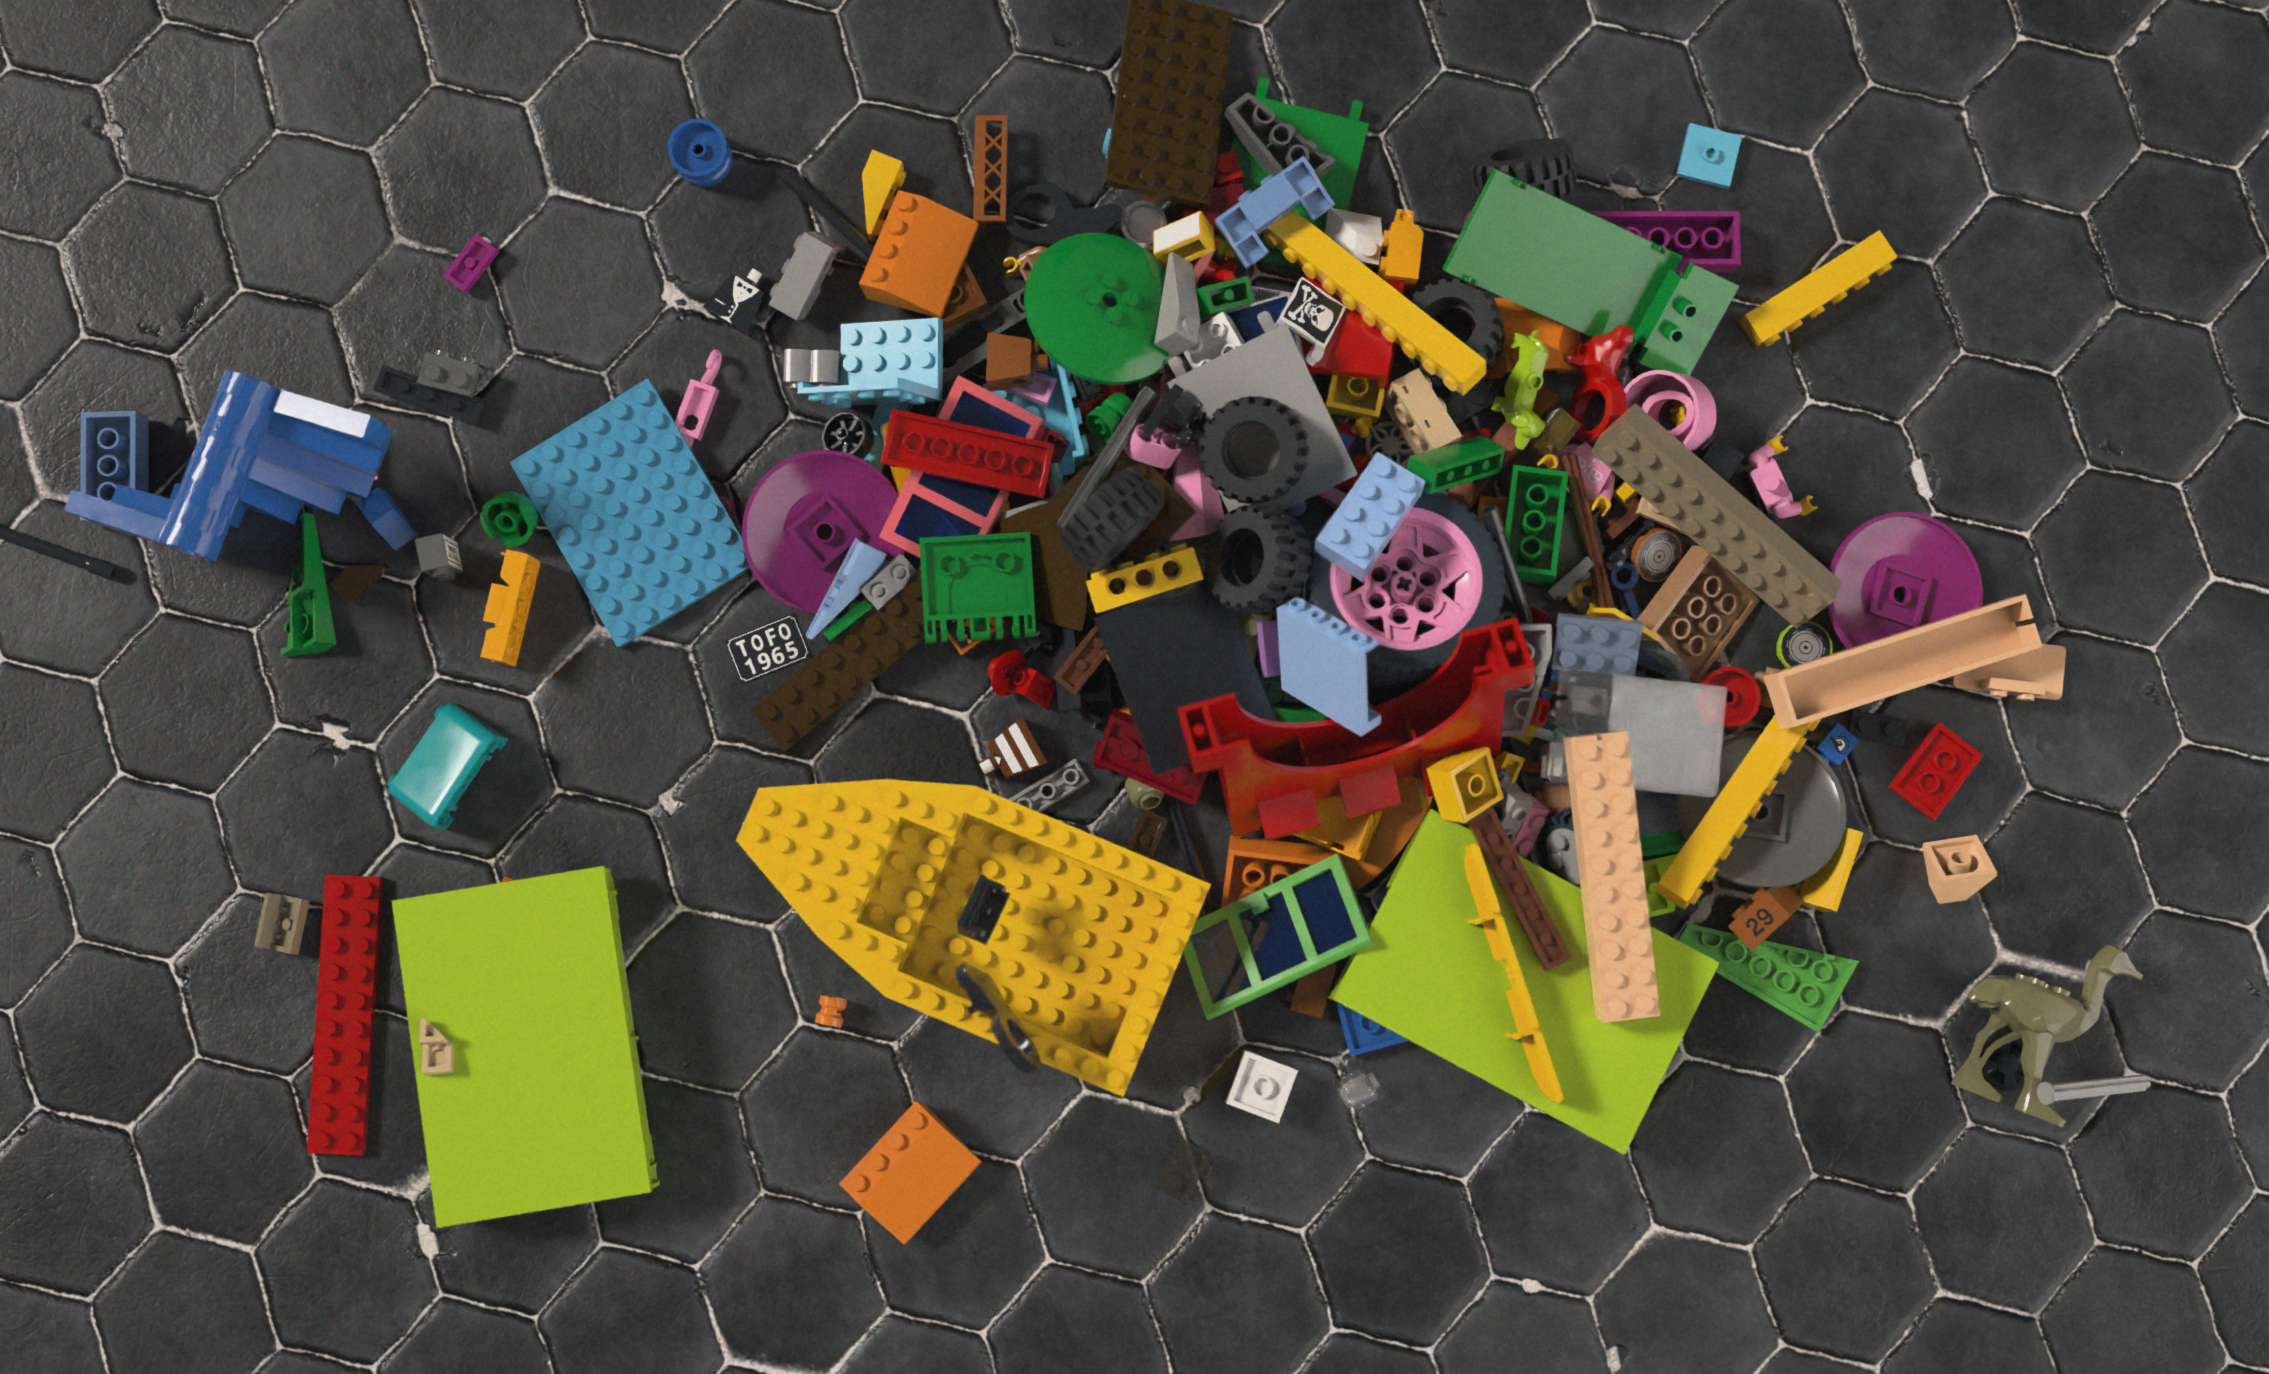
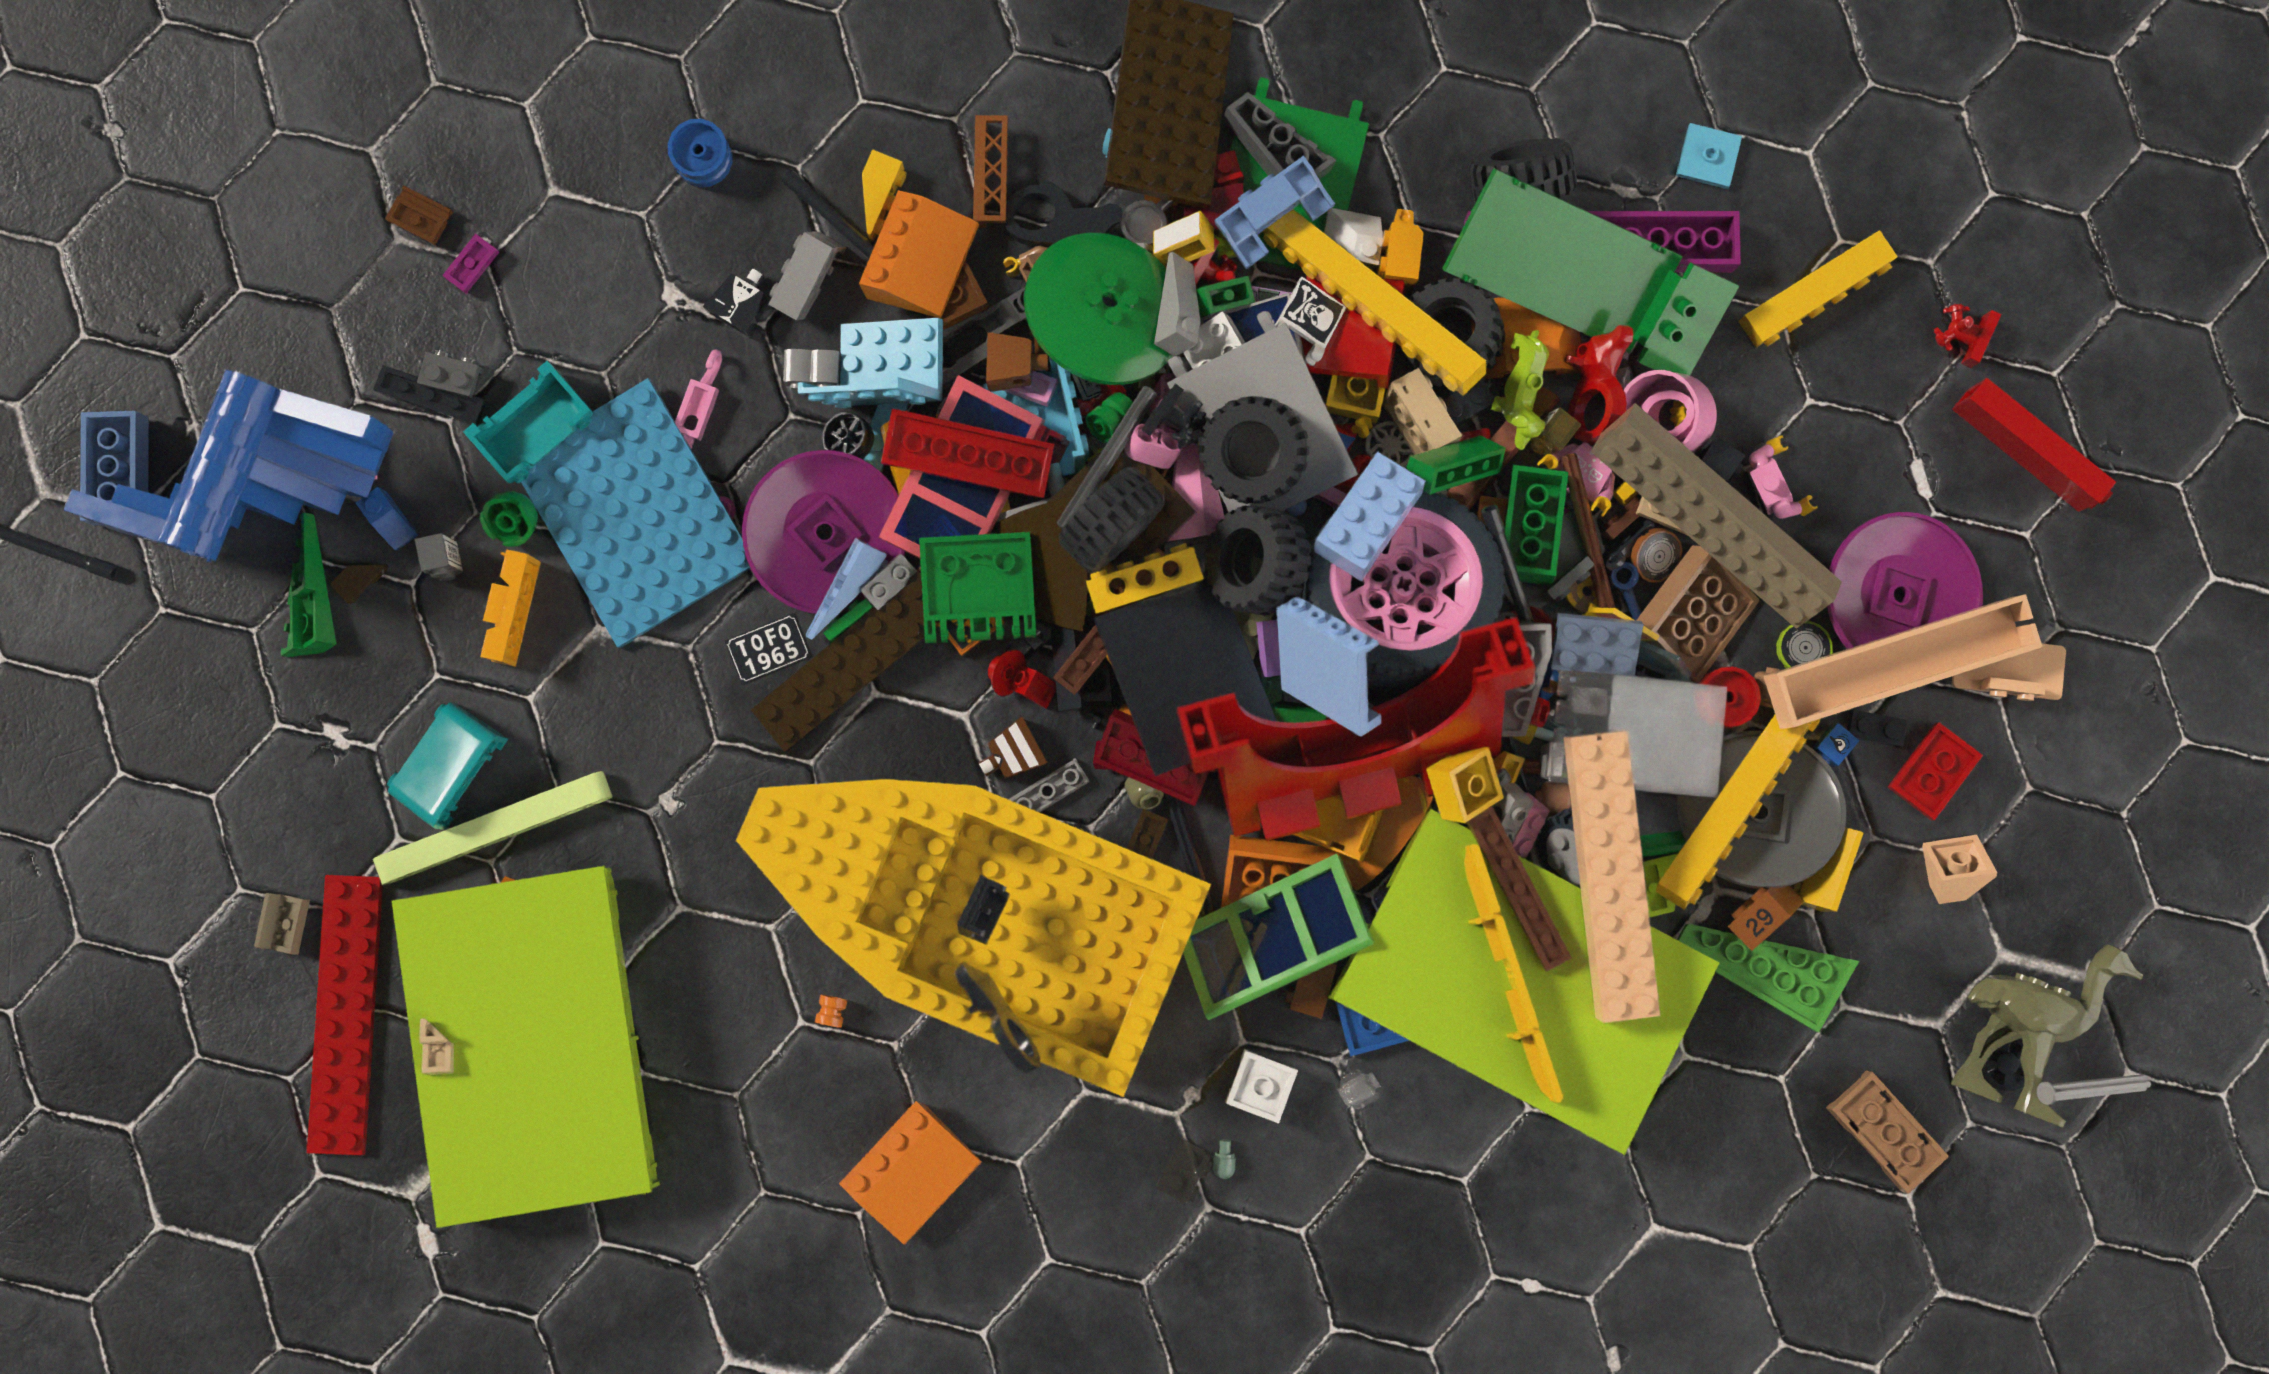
none -> yellowish green beam [373,771,613,885]
none -> reddish brown plate [385,185,453,246]
none -> teal windscreen [463,361,593,484]
none -> sand green cylinder [1213,1139,1236,1179]
none -> medium nougat piece [1826,1071,1949,1194]
none -> red piece [1934,304,2002,368]
none -> red brick [1952,378,2116,512]

